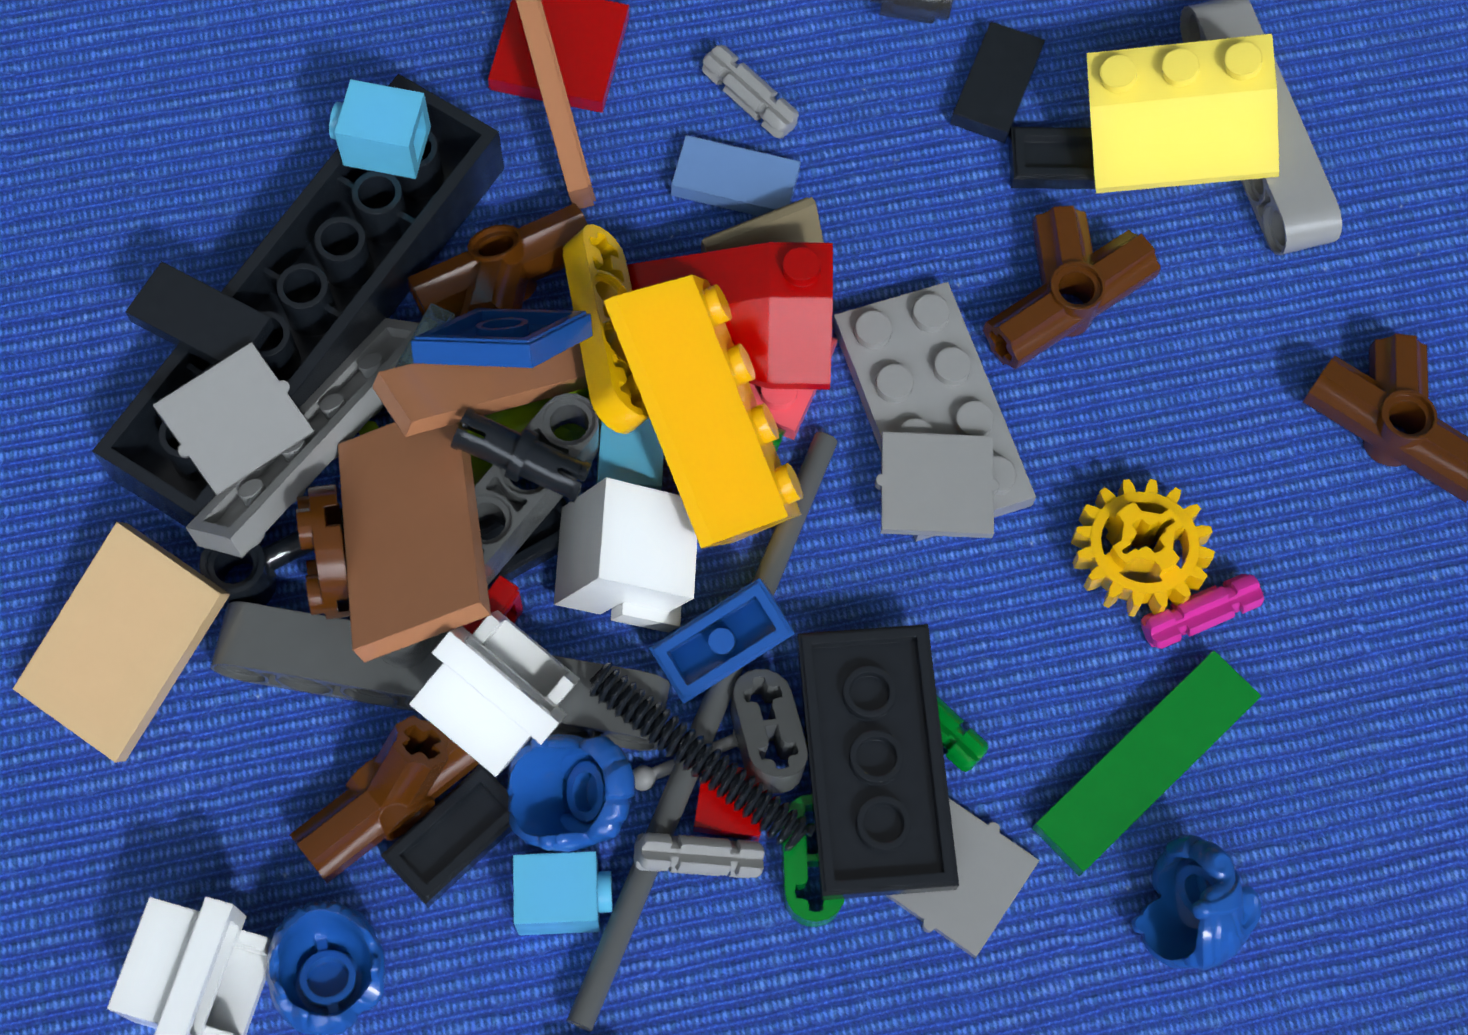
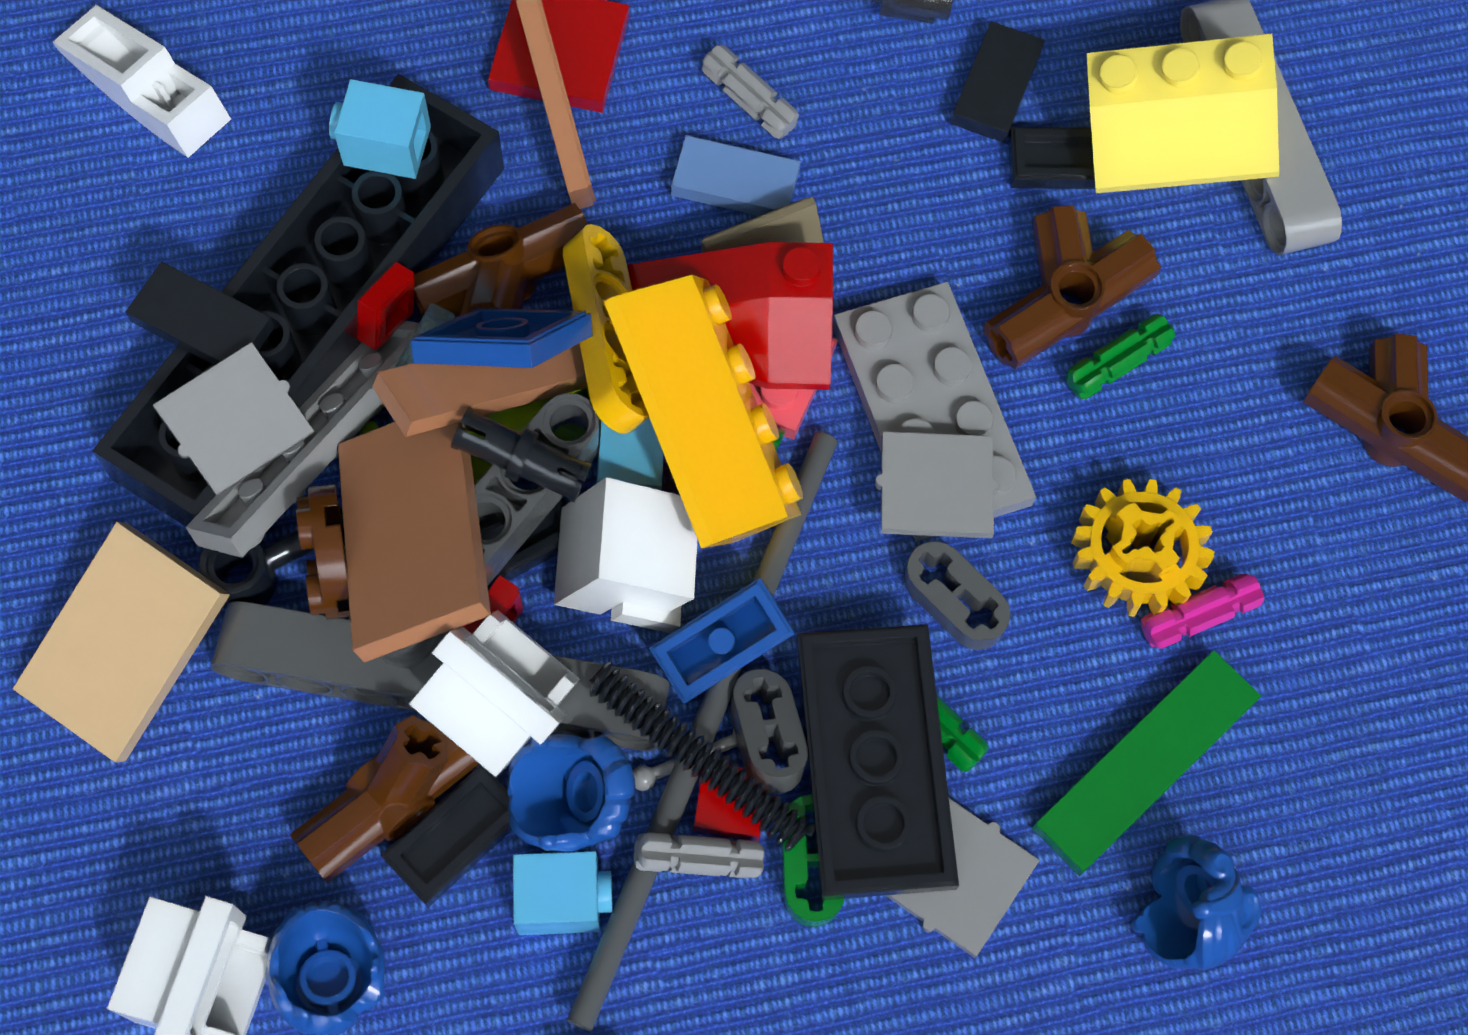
none -> white slope [53,5,231,158]
none -> red tile [357,262,415,350]
none -> dark grey beam [904,541,1011,650]
none -> green axle [1065,314,1176,399]

